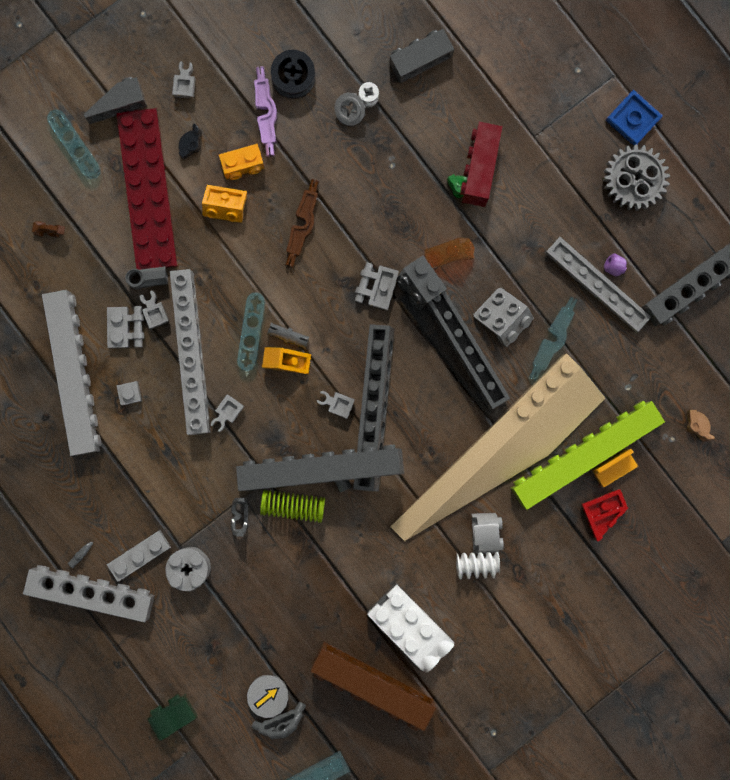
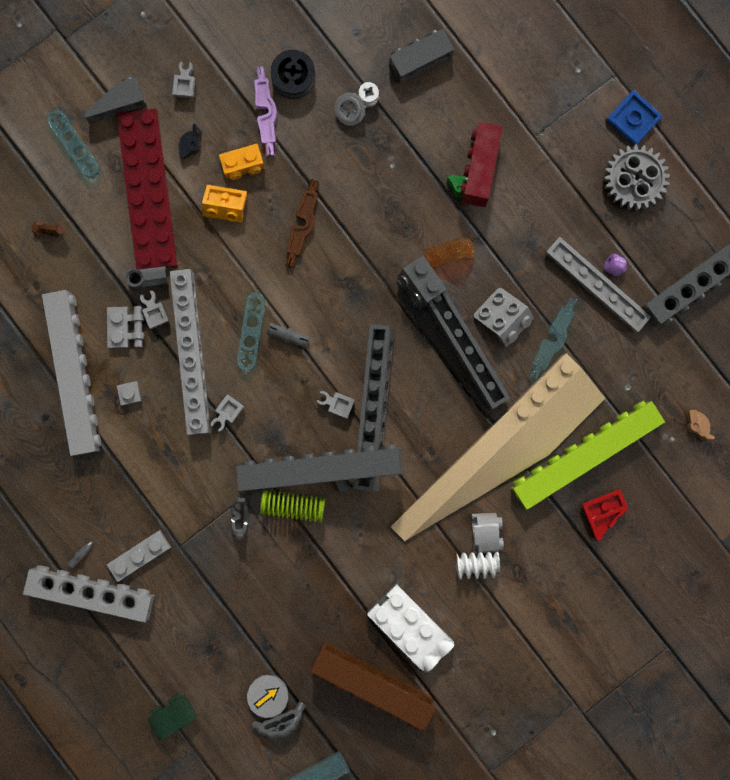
light grey brick [166,547,211,591] -> none
light orange slope [262,347,311,374] -> none
light grey plate [355,262,399,311] -> none
light orange panel [592,449,638,487] -> none

